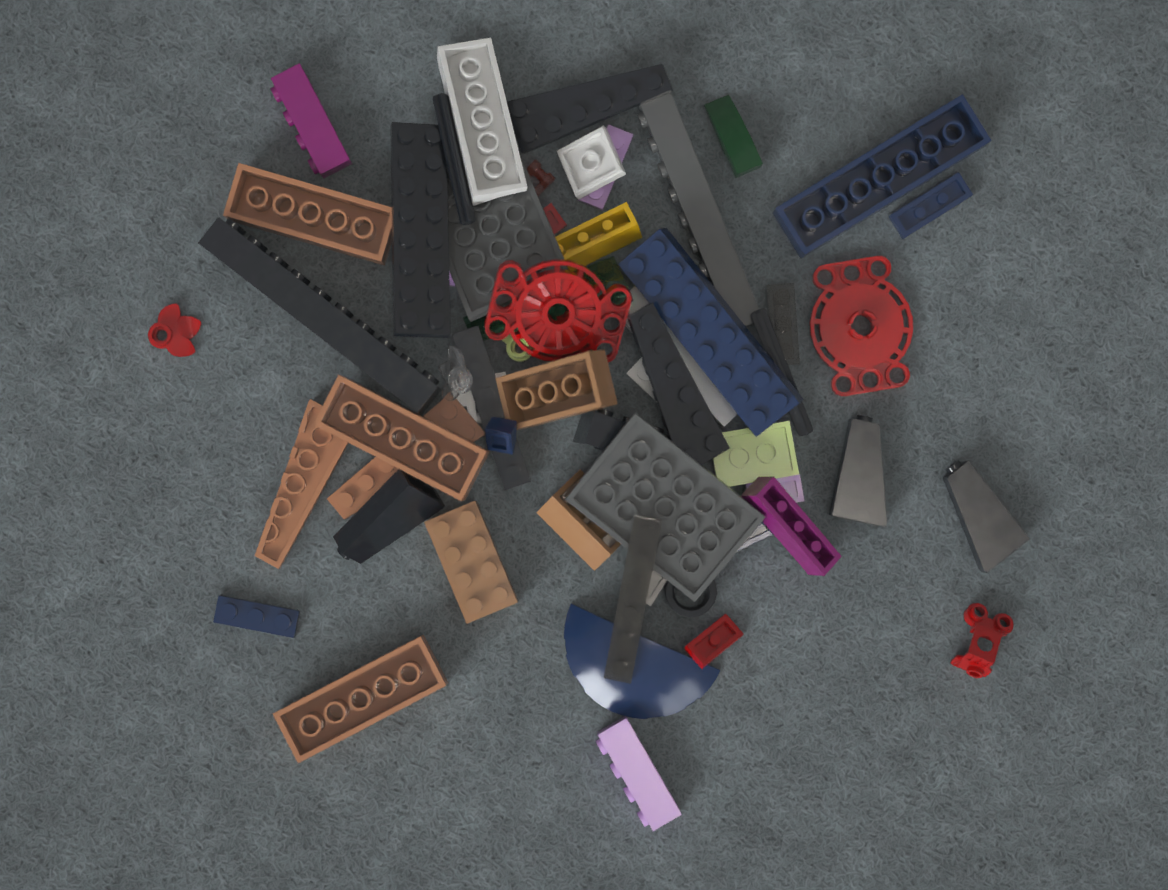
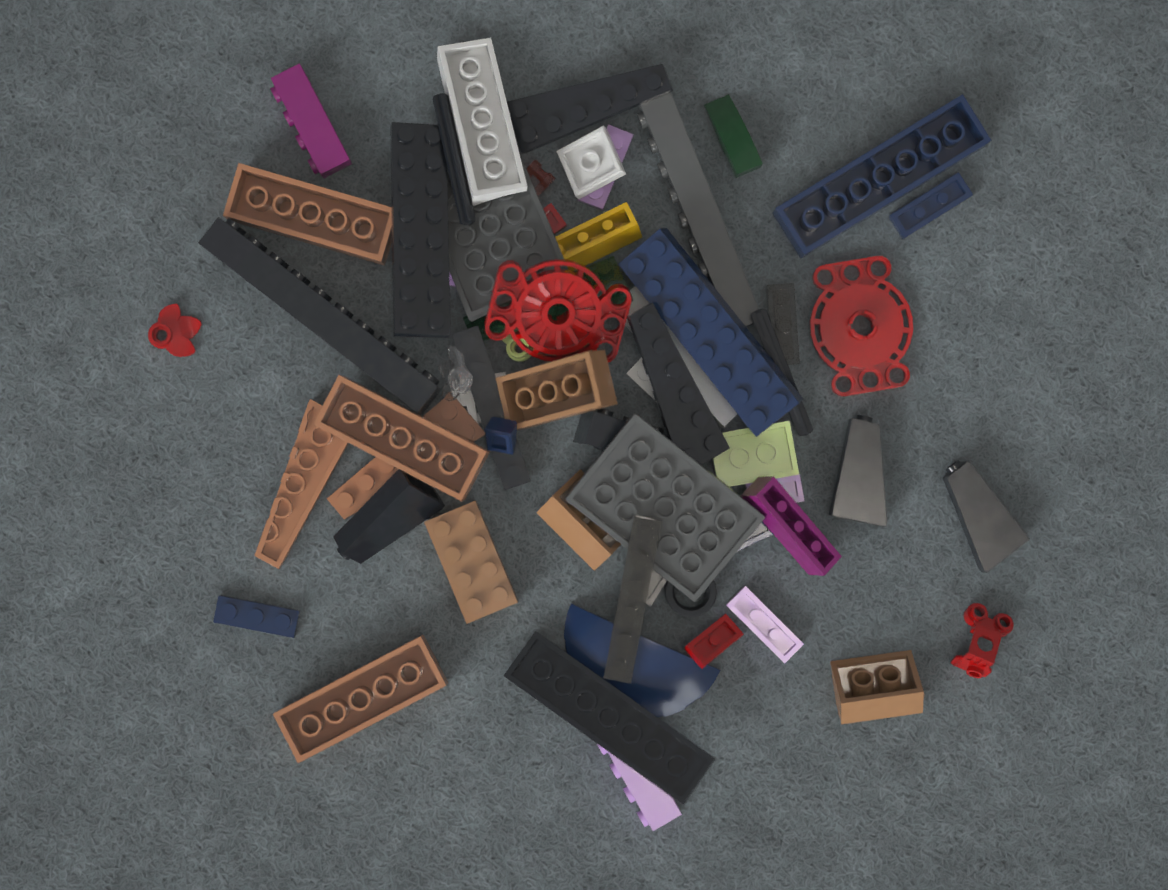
none -> black plate [503,631,716,806]
none -> lavender plate [726,586,804,663]
none -> medium nougat slope [830,650,924,724]

